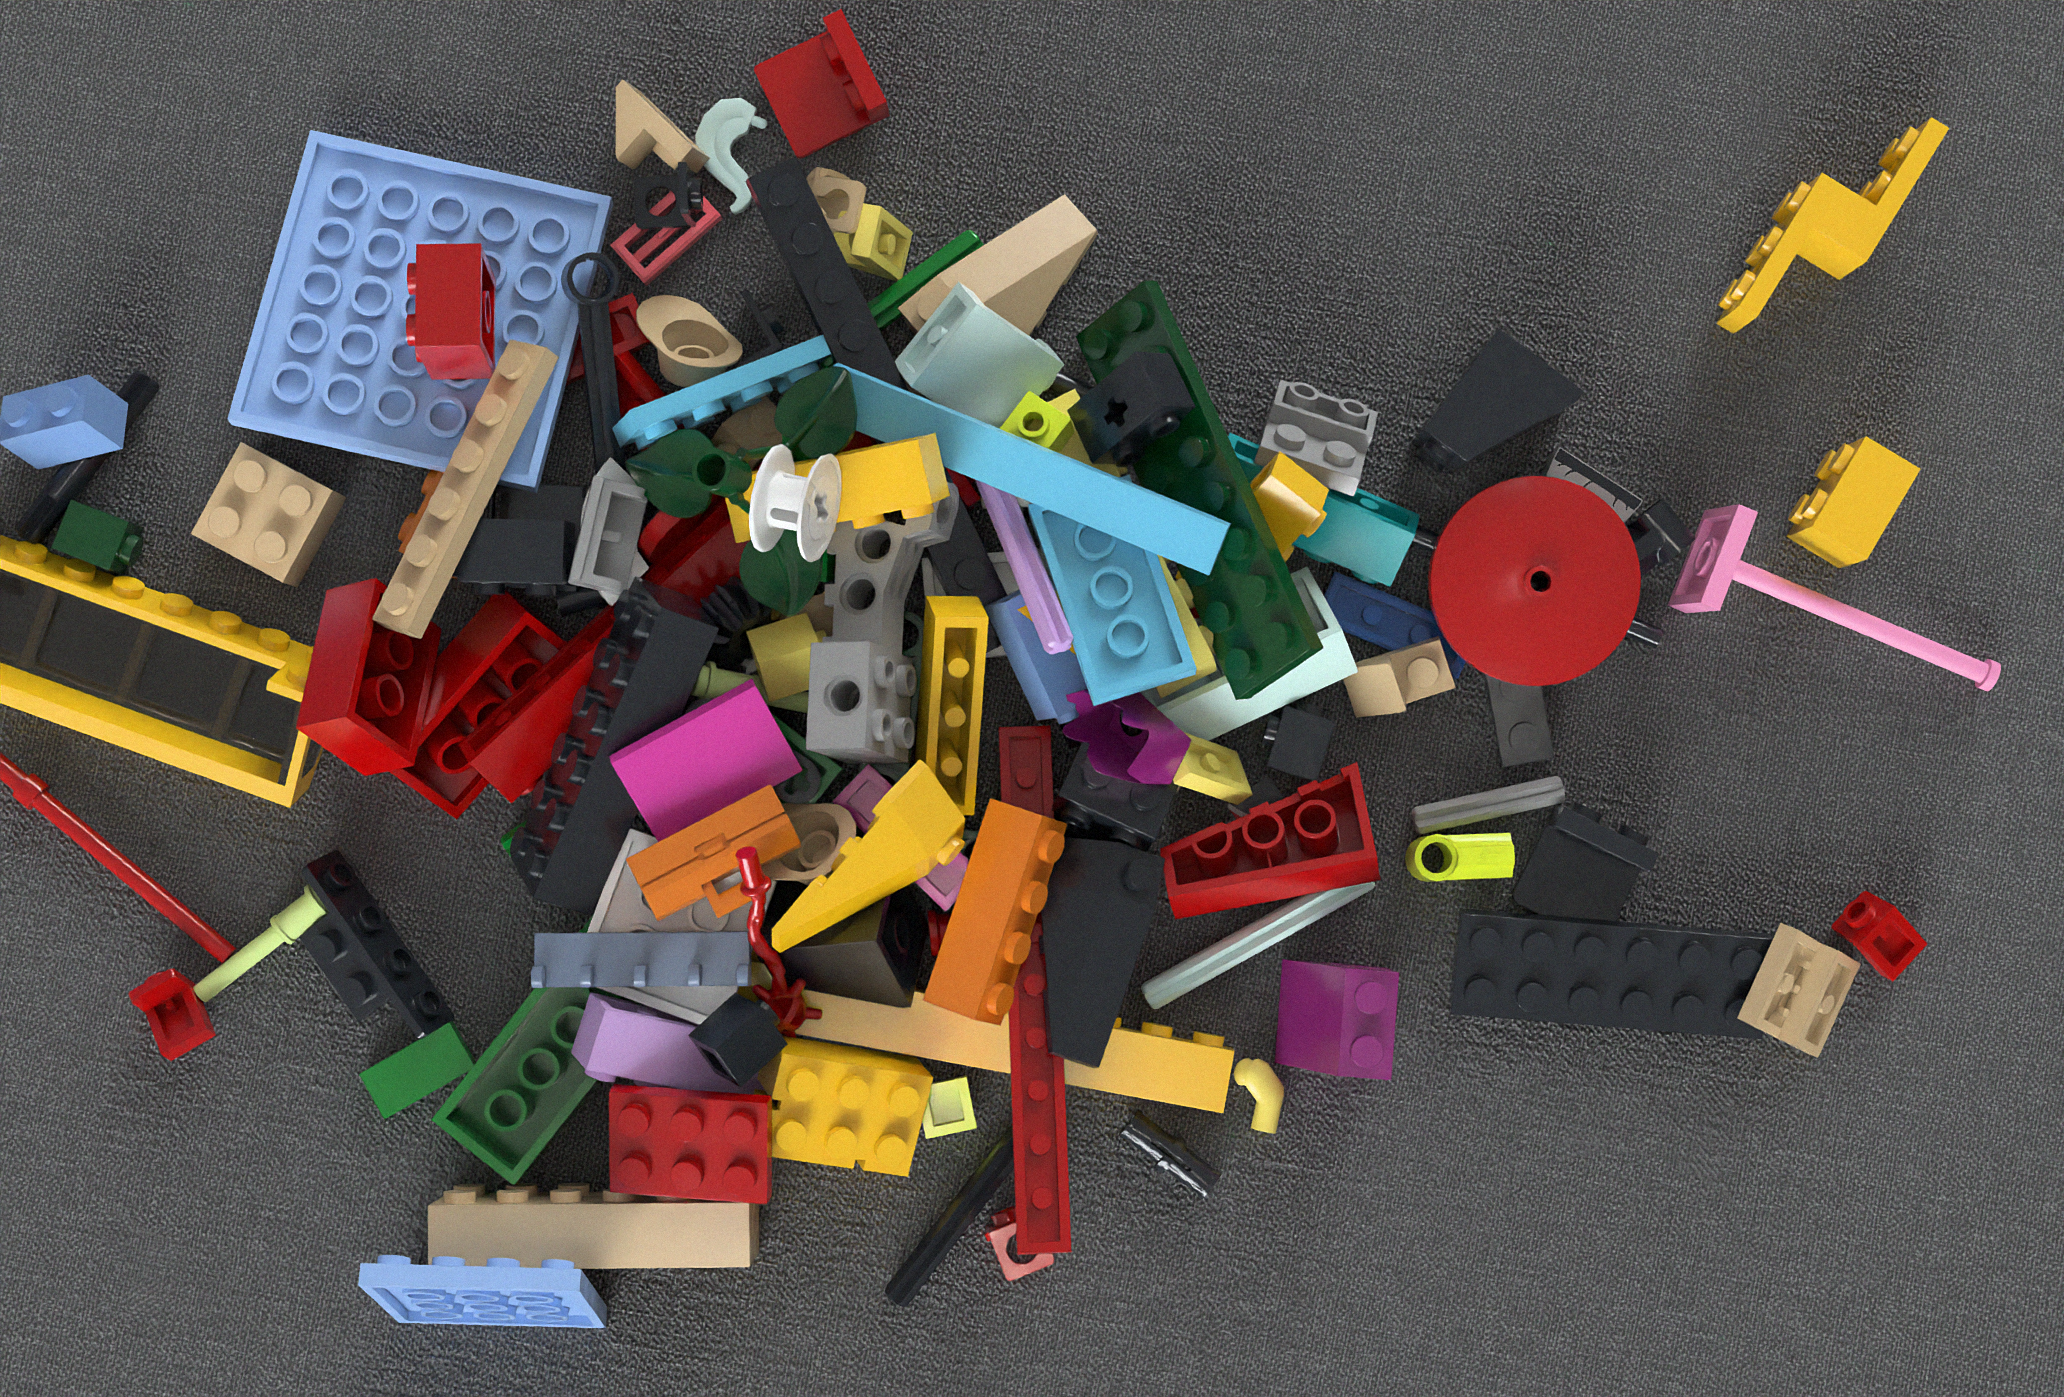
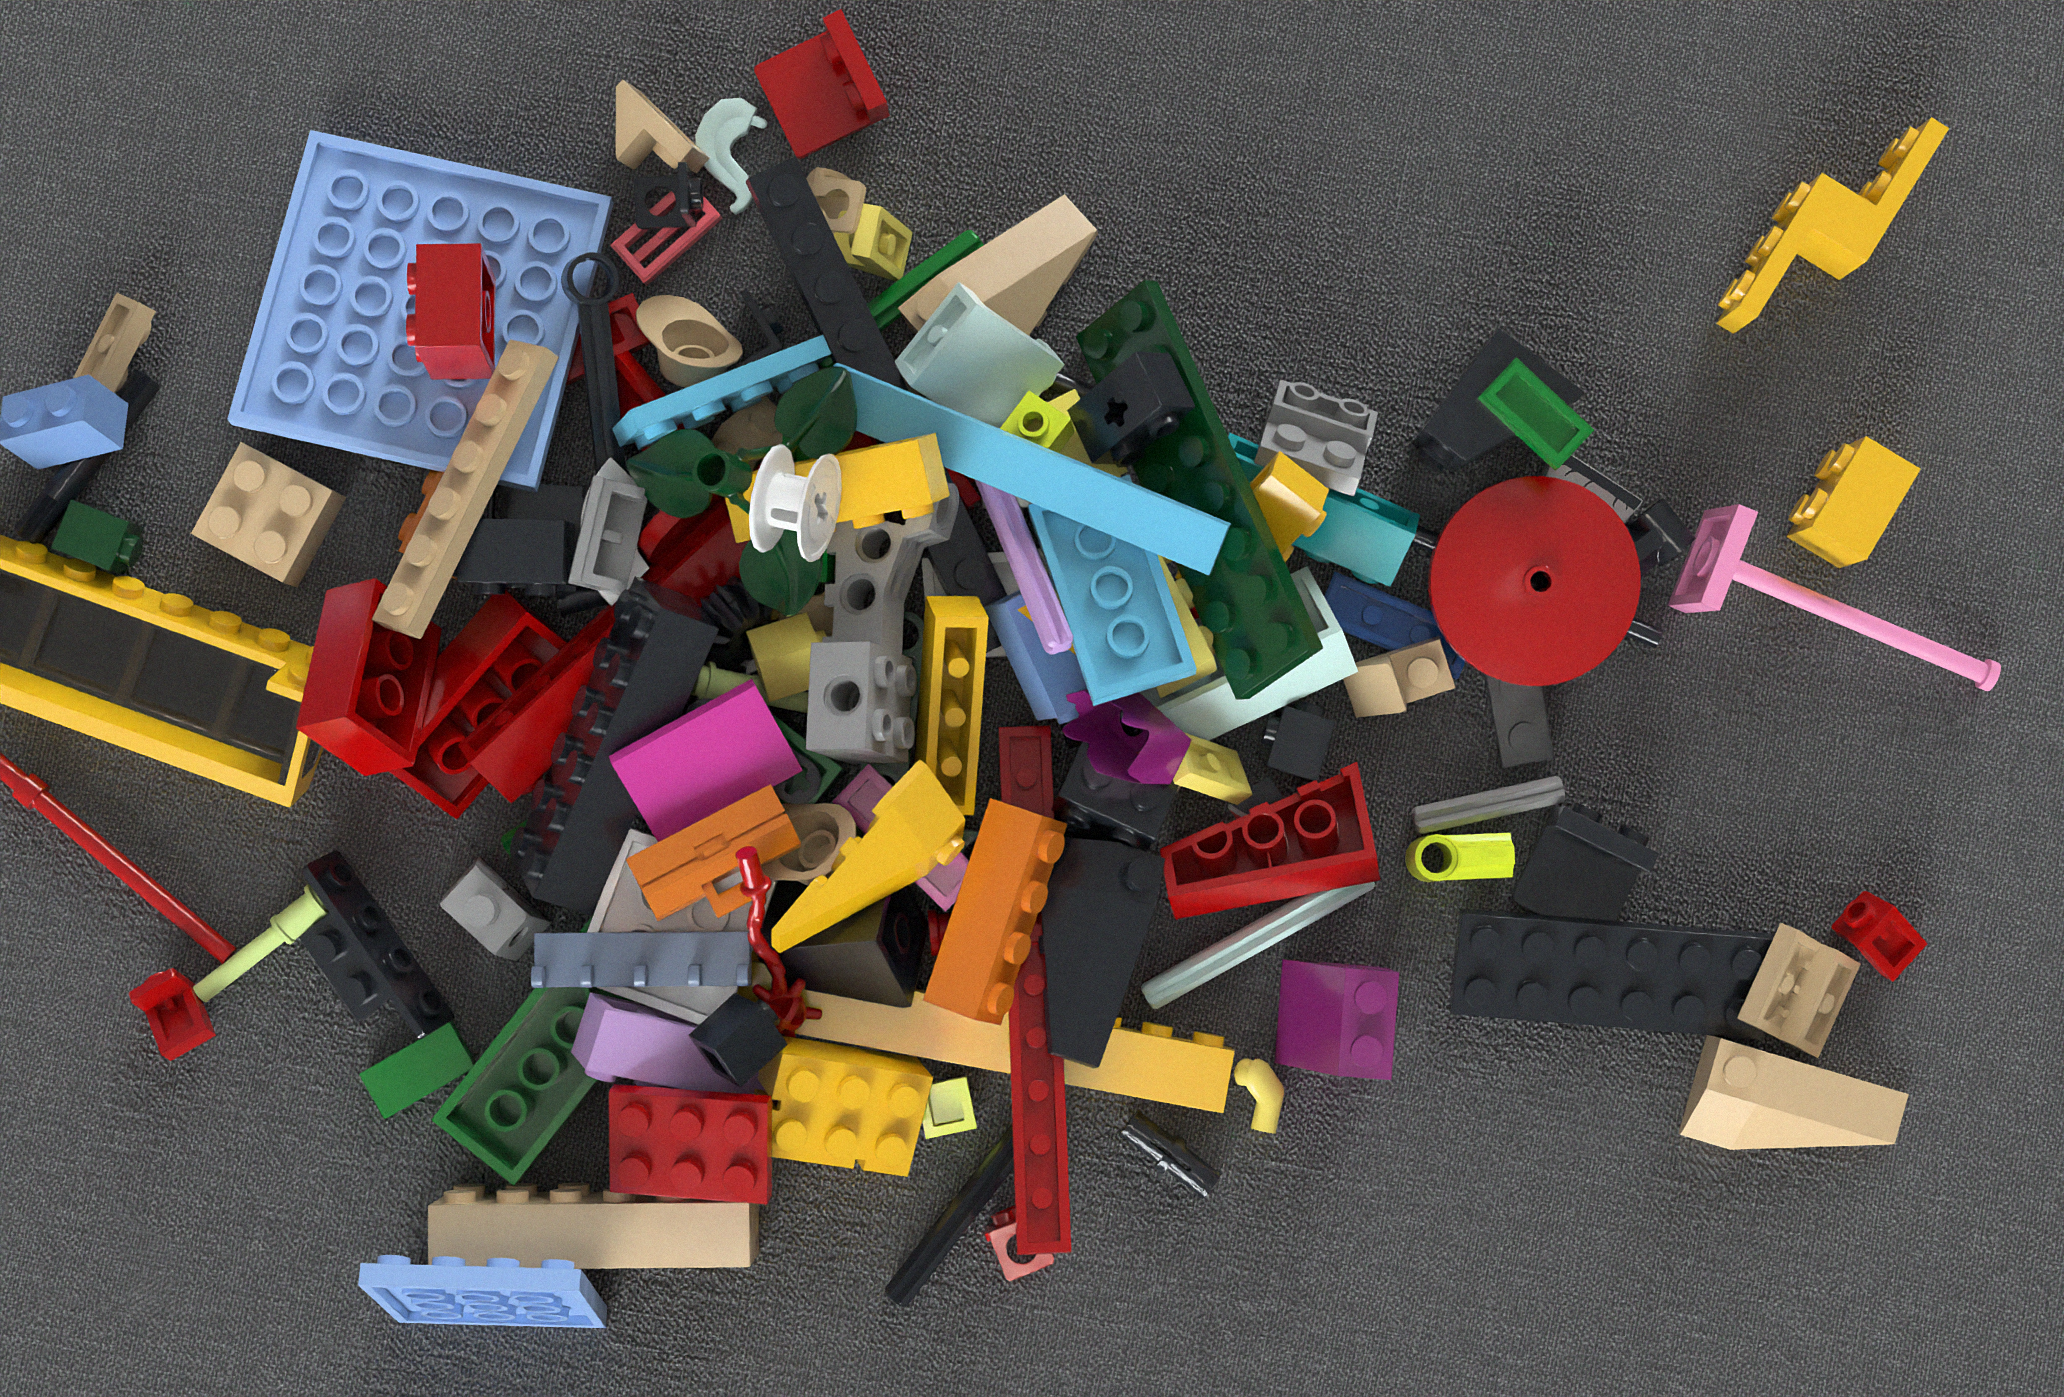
none -> tan plate [73,293,156,393]
none -> light grey torso [440,856,552,961]
none -> green tile [1477,357,1594,471]
none -> tan wedge [1678,1035,1909,1150]

